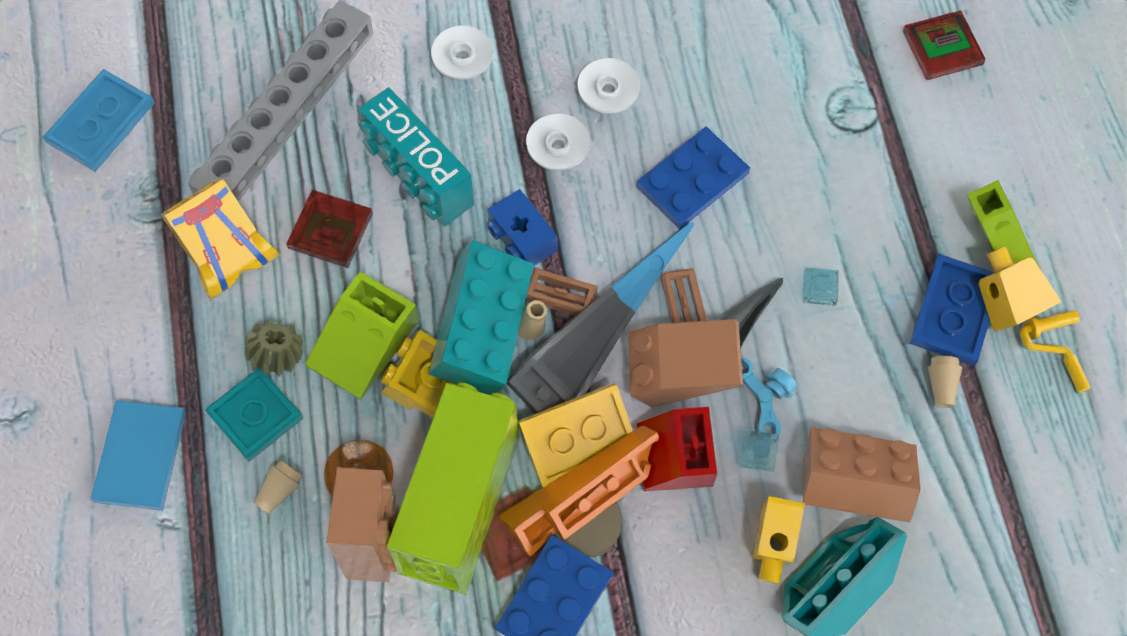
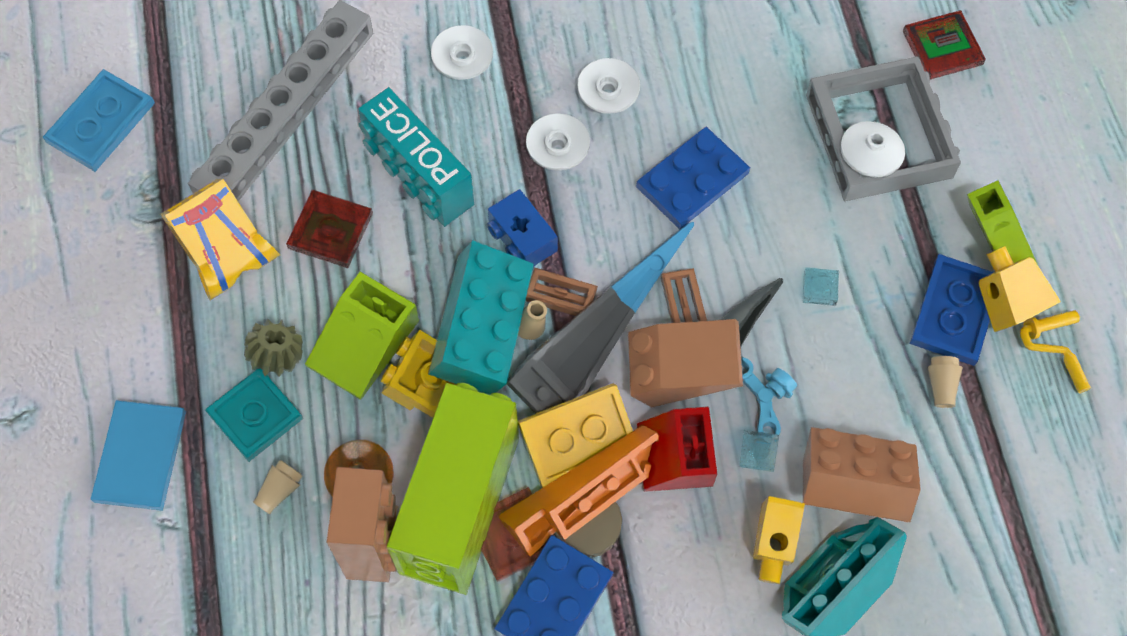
none -> light grey window [806,56,961,202]
none -> white dish [840,121,905,177]

